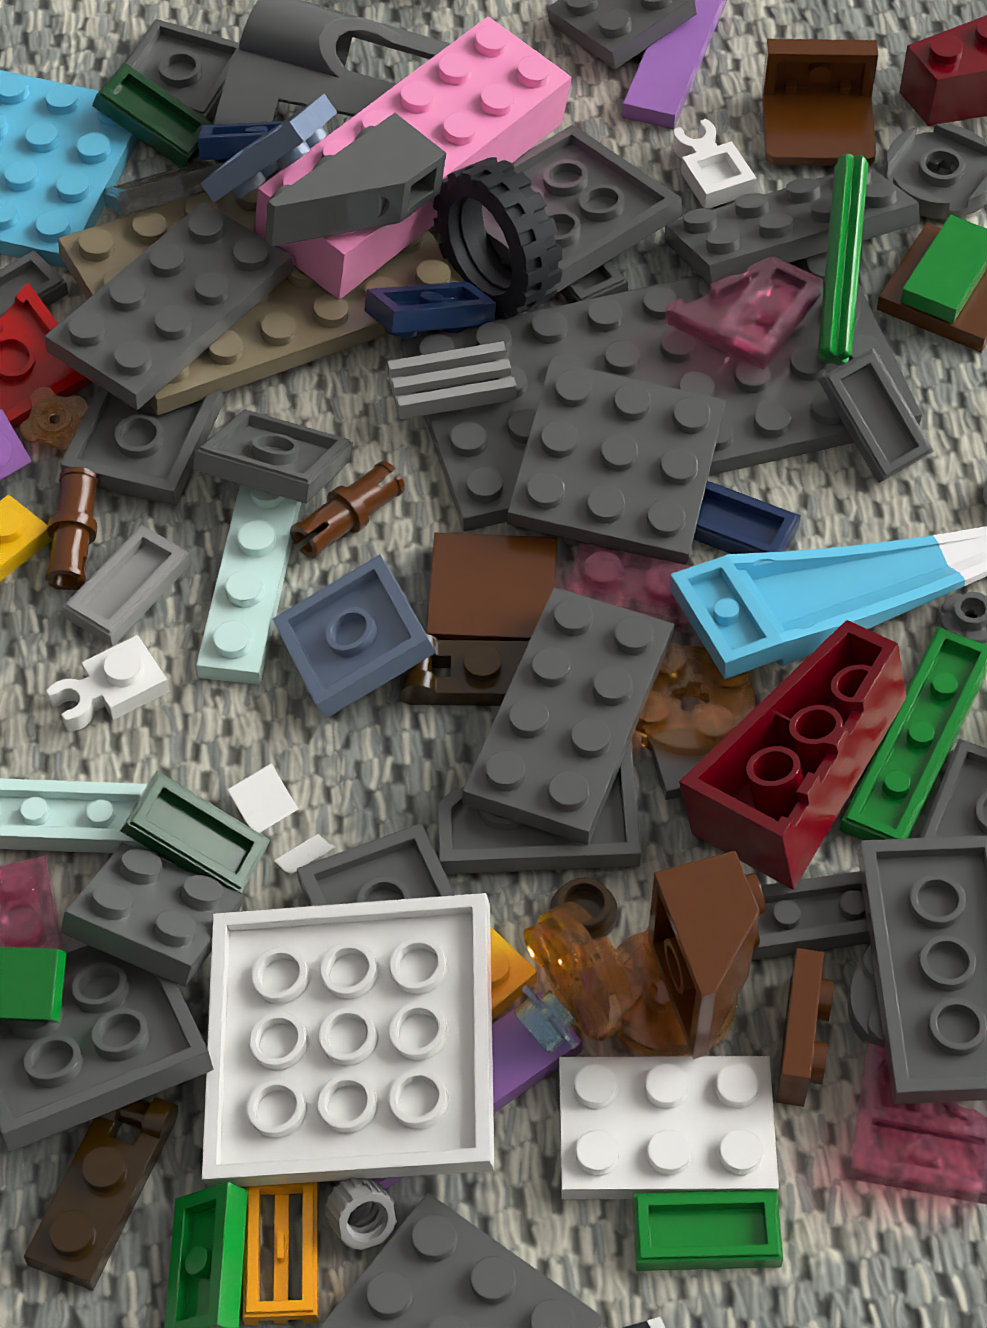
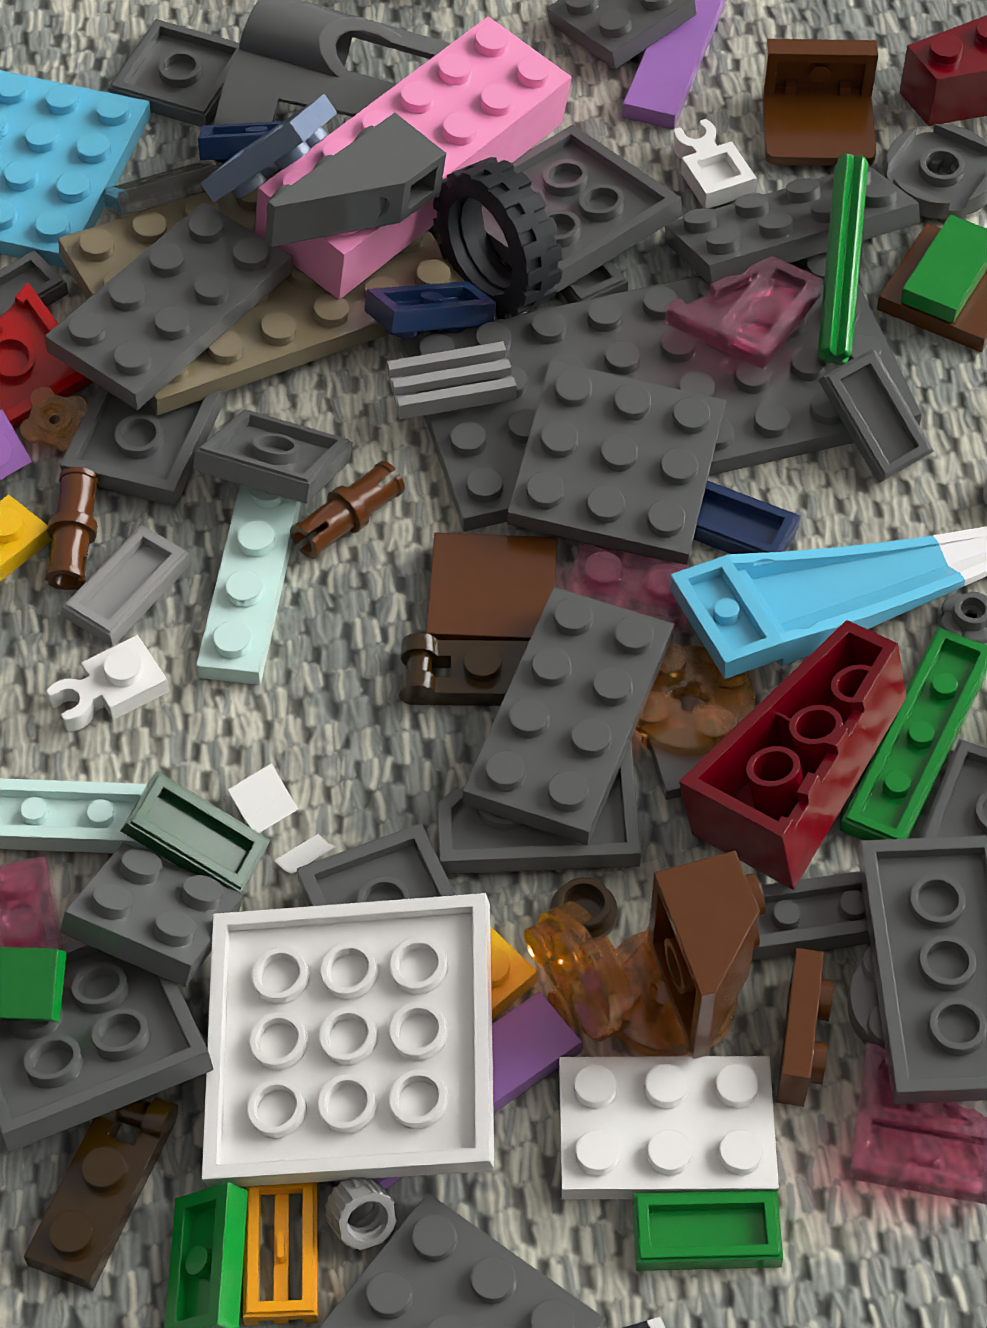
dark green tile [92,62,214,169] -> none
sand blue plate [272,554,436,718] -> none
clear light blue plate [513,984,578,1054] -> none

